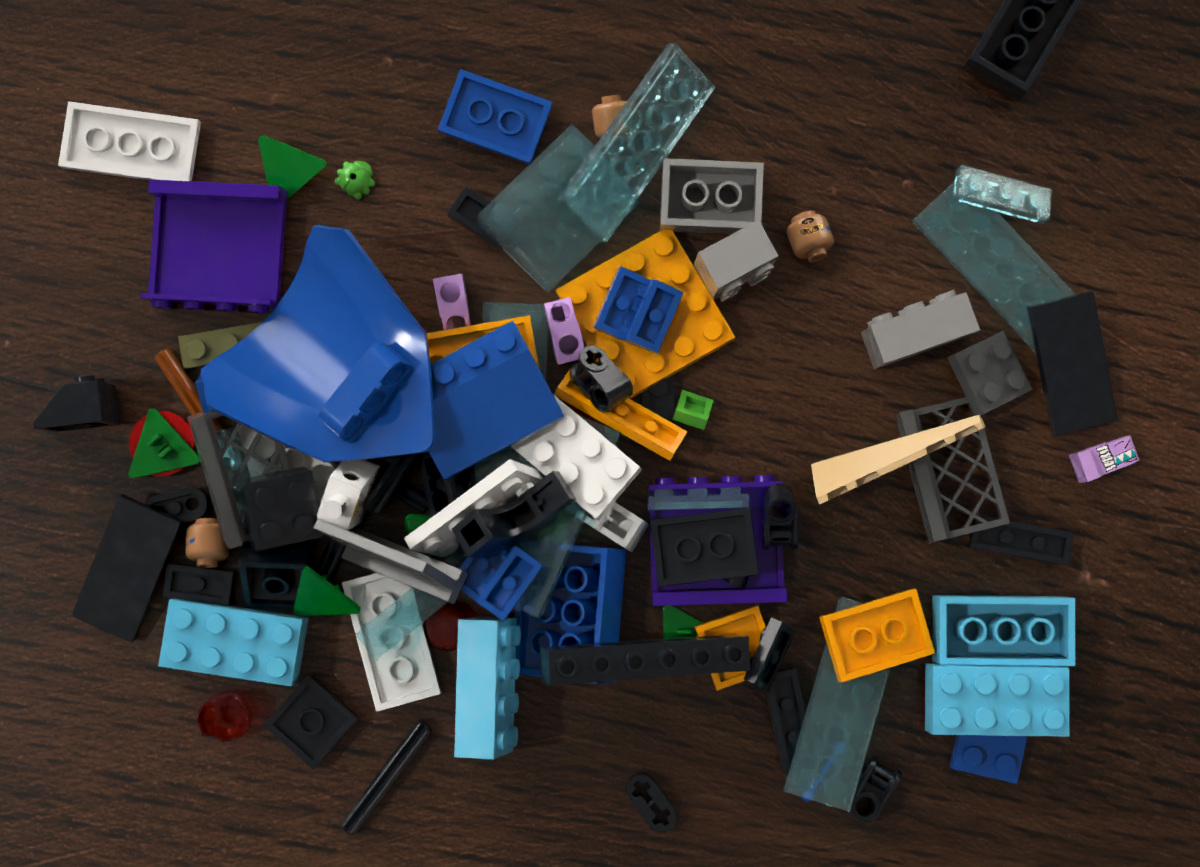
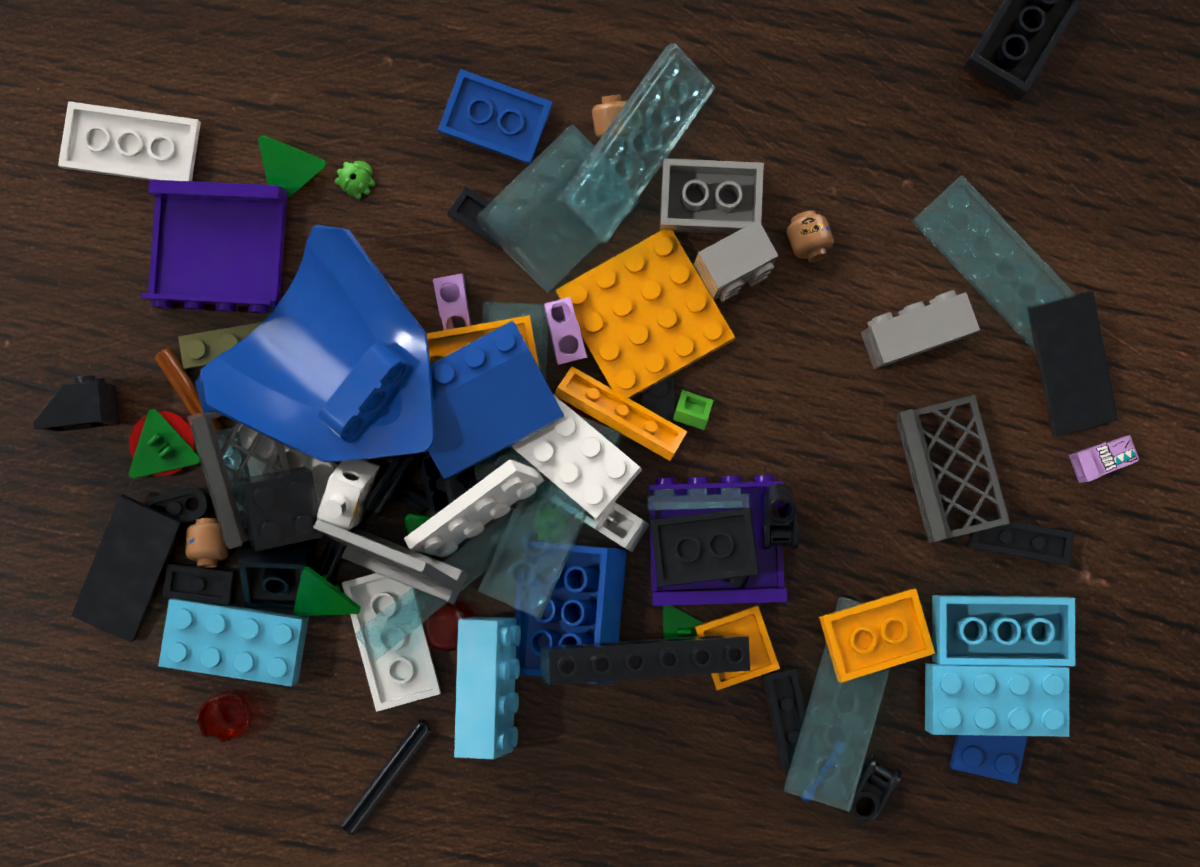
black plate [263,674,359,769] -> none
black arch [452,471,576,557] -> none
blue slope [459,546,543,621] -> none
black piece [569,345,633,412] -> none
blue slope [592,266,684,354] -> none
black beam [626,773,676,832] -> none
black plate [744,618,796,692] -> none
tan wedge [811,415,986,504] -> none
dark grey plate [947,331,1032,416] -> none
clear light blue plate [953,165,1052,224] -> none

